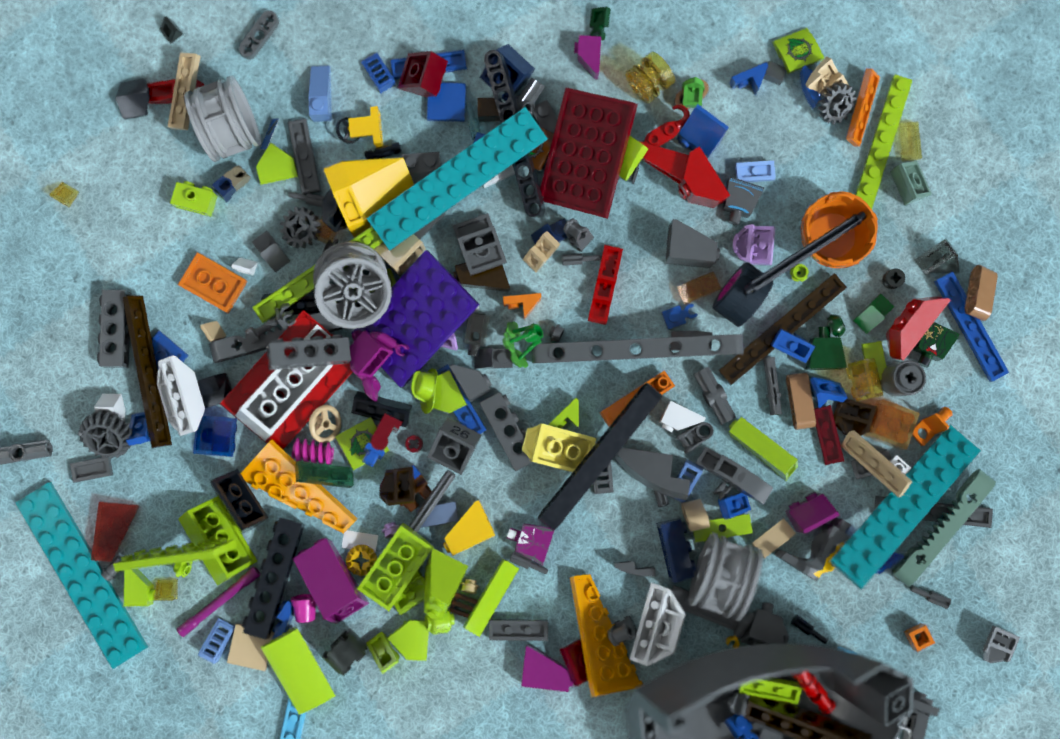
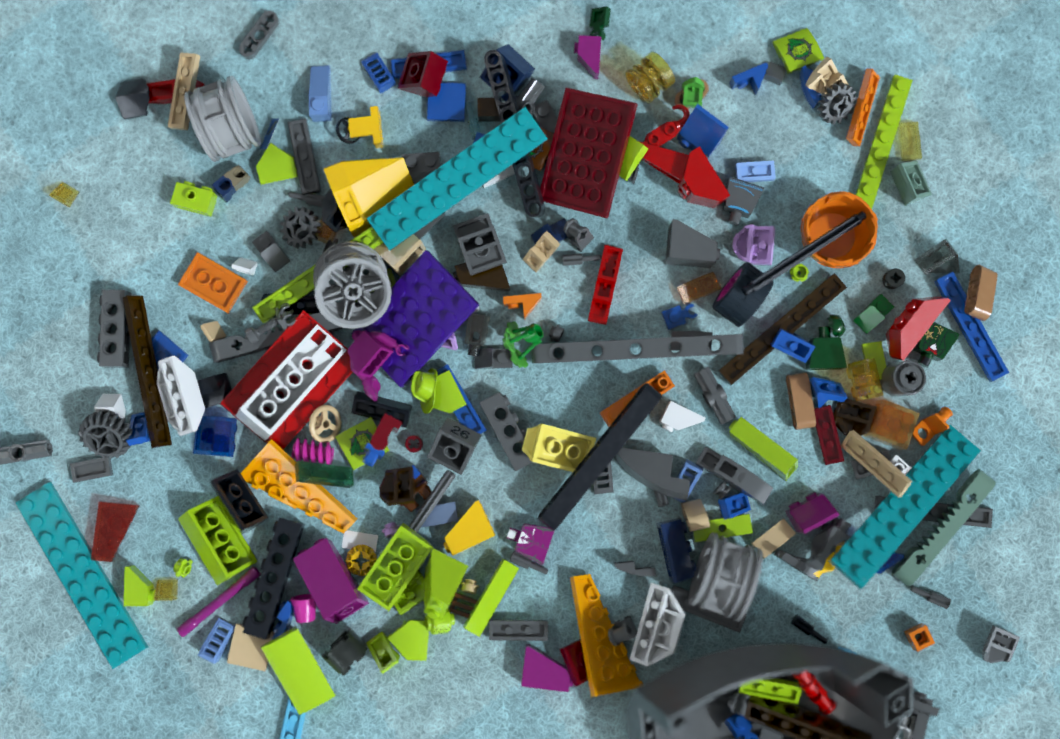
dark grey pin [101,556,121,581] -> none
lime plate [113,538,237,571] -> none
pearl dark grey slope [160,16,184,44] -> none
dark grey brick [267,335,351,370] -> none
black axle [364,142,401,159] -> none
dark grey slope [450,365,492,403] -> none
lime slope [548,398,579,428] -> none
dark grey piece [675,422,714,454] -> none
dark grey torso [725,602,789,648] -> none
dark grey pin [763,357,782,416] -> none

